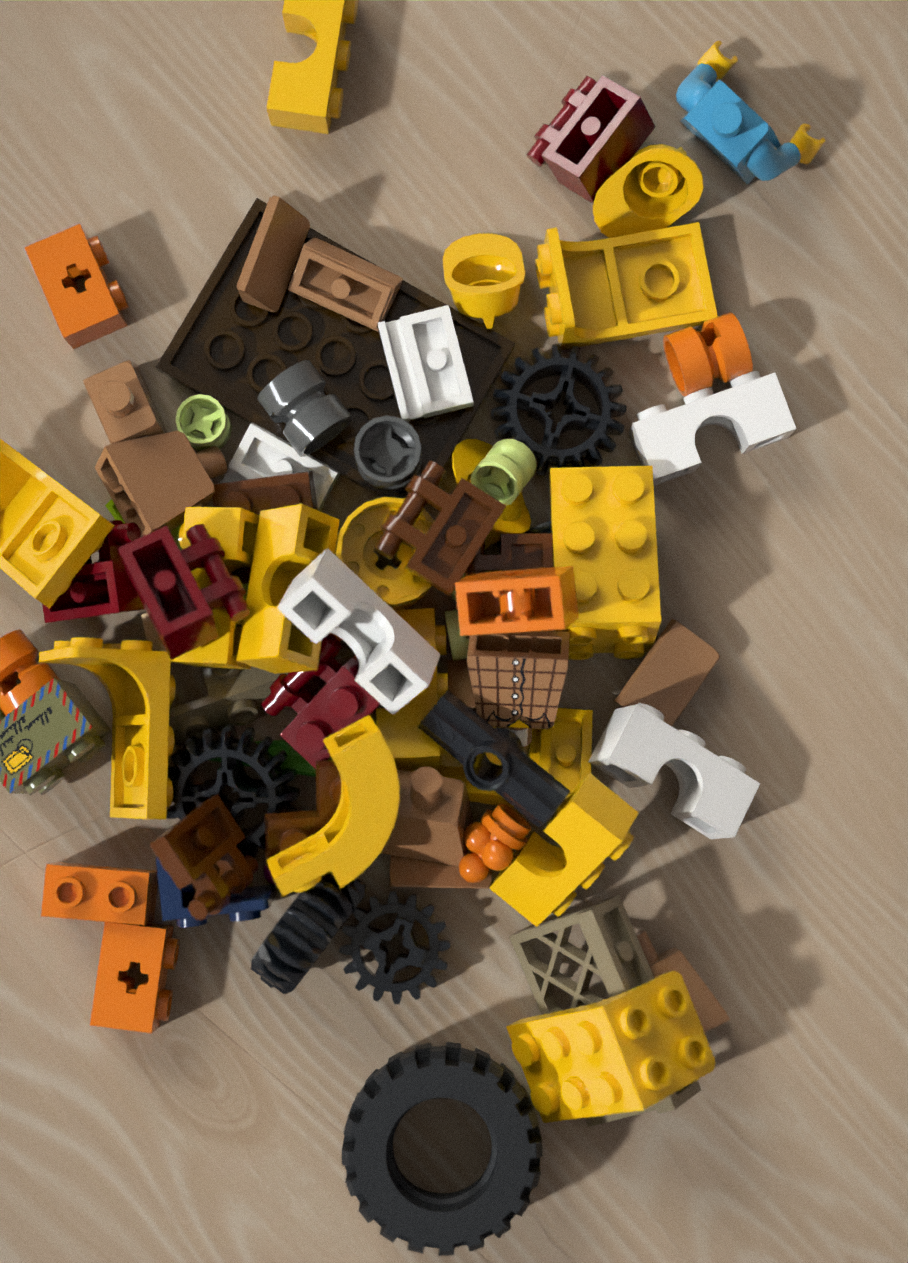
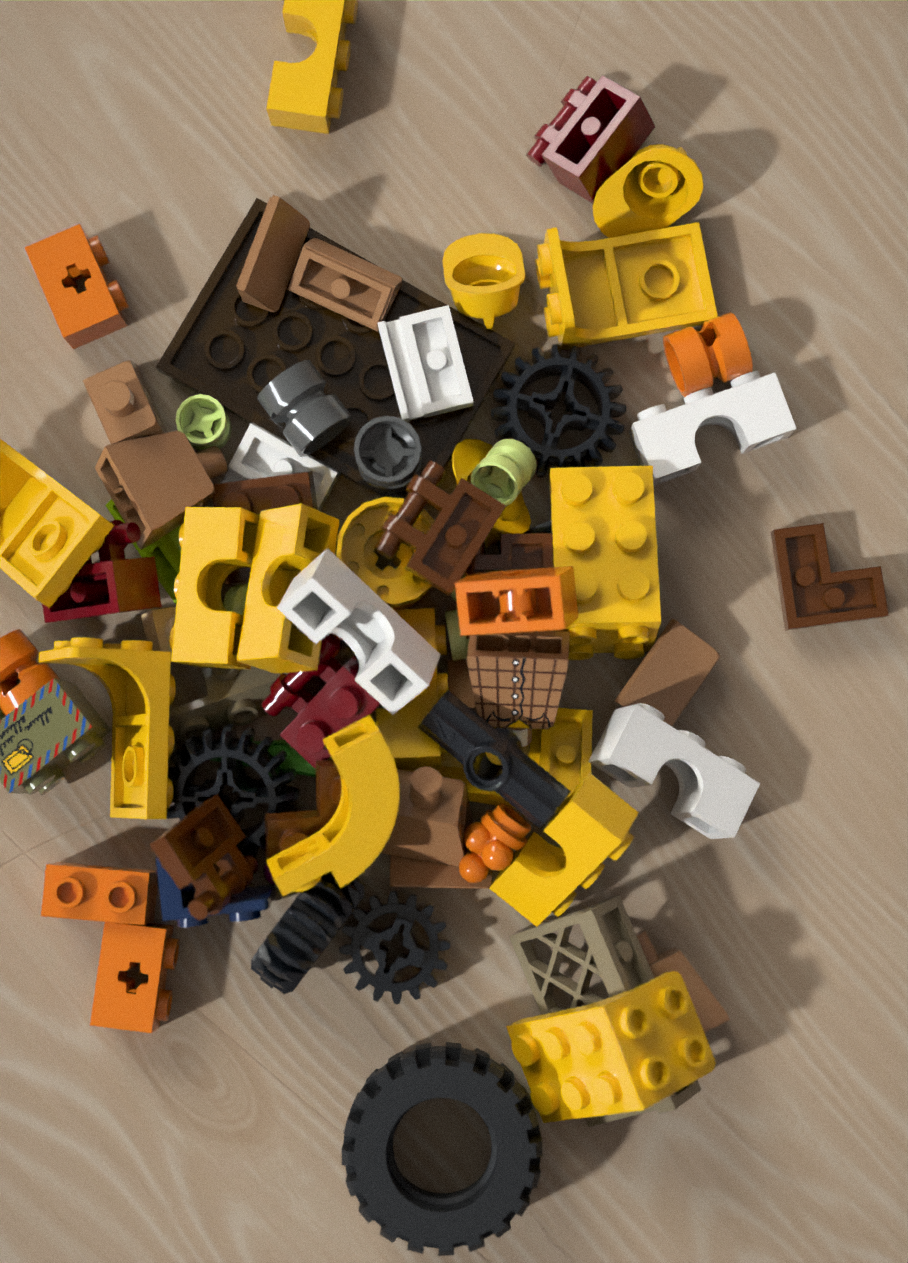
dark red brick [118,524,250,660] -> none
dark azure torso [676,41,826,185] -> none
none -> reddish brown plate [771,523,889,631]

